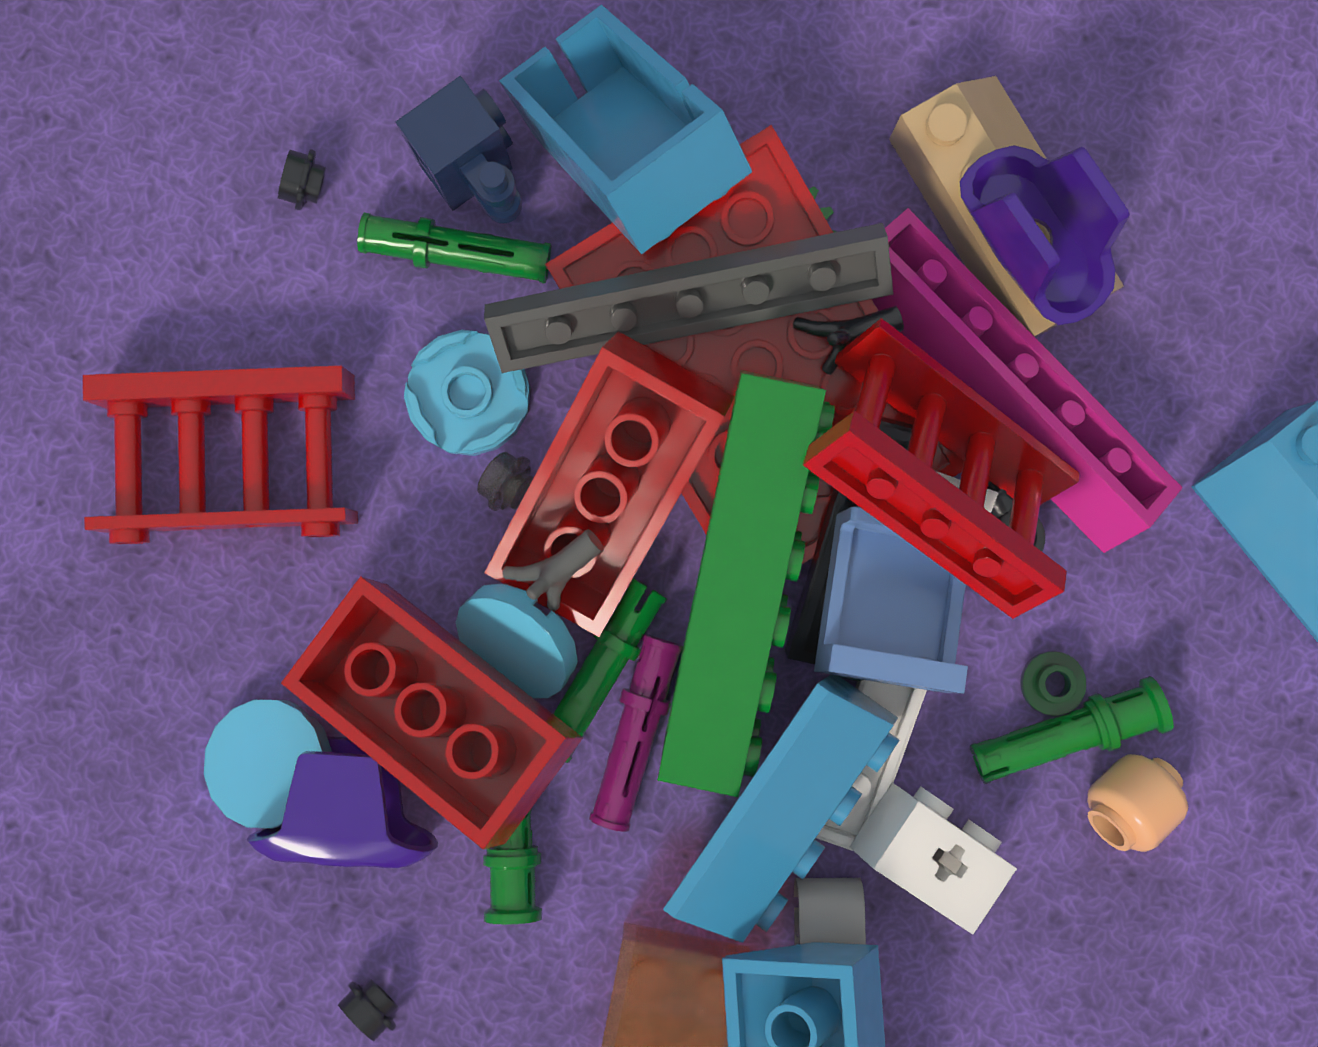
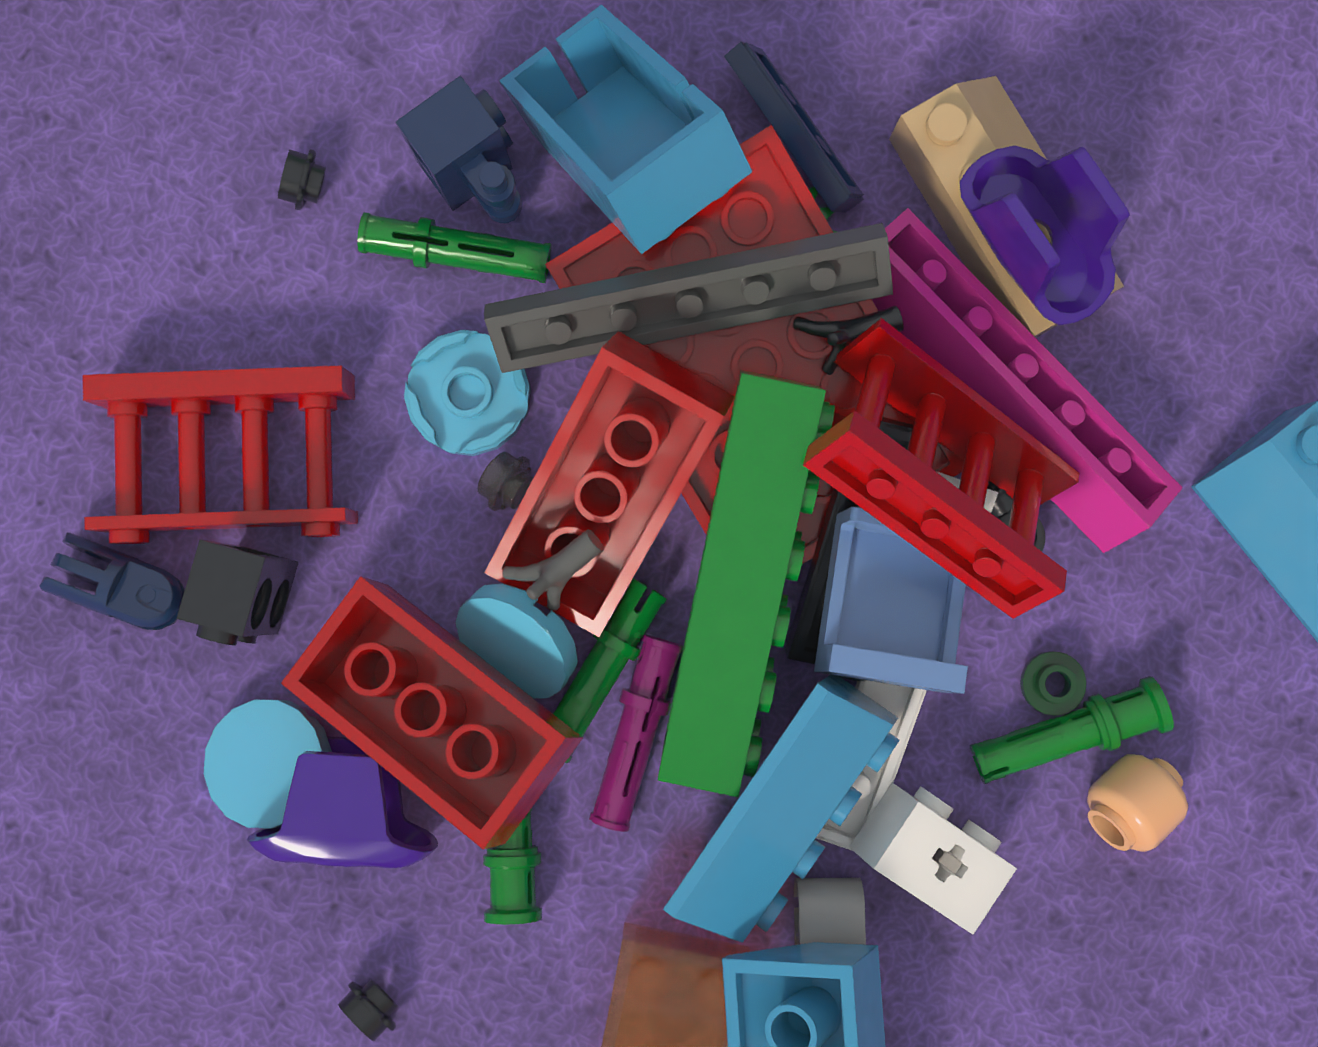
none -> dark blue arm [39,532,185,630]
none -> black brick [177,540,299,646]
none -> dark blue tile [724,42,864,213]

